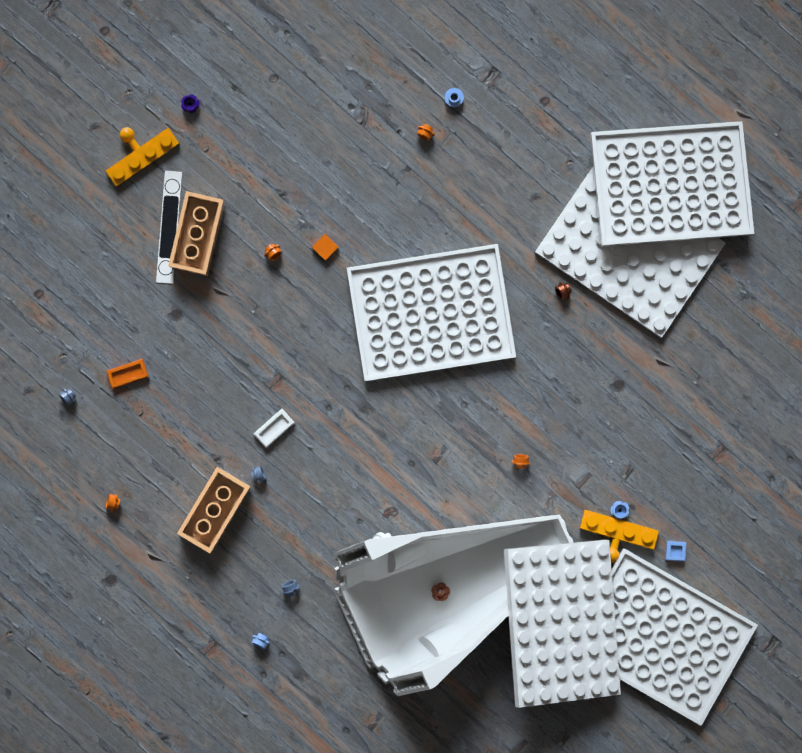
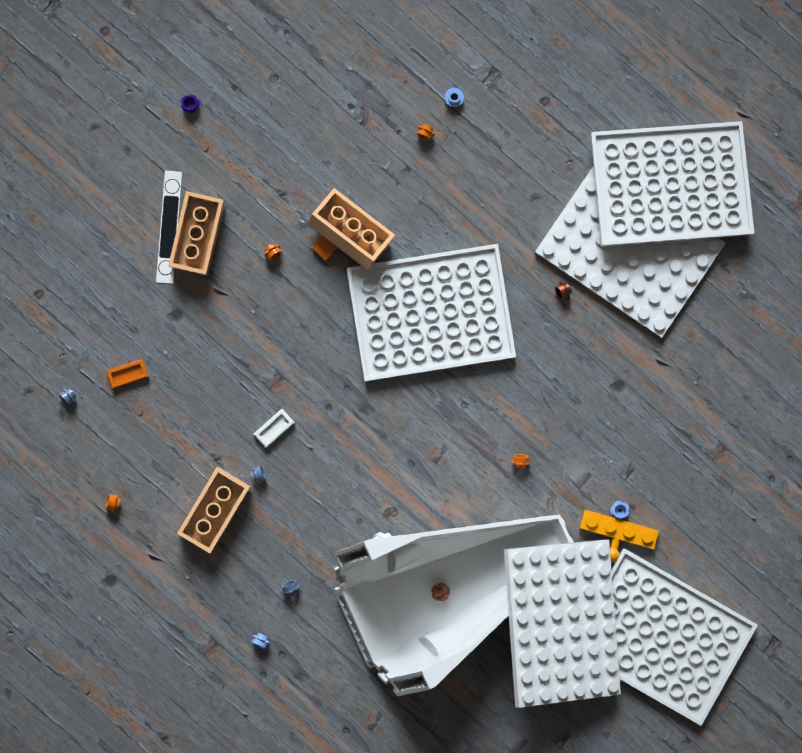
light orange plate [105,127,179,187] -> none
light blue tile [665,541,686,562] -> none
none -> light nougat brick [307,188,395,270]

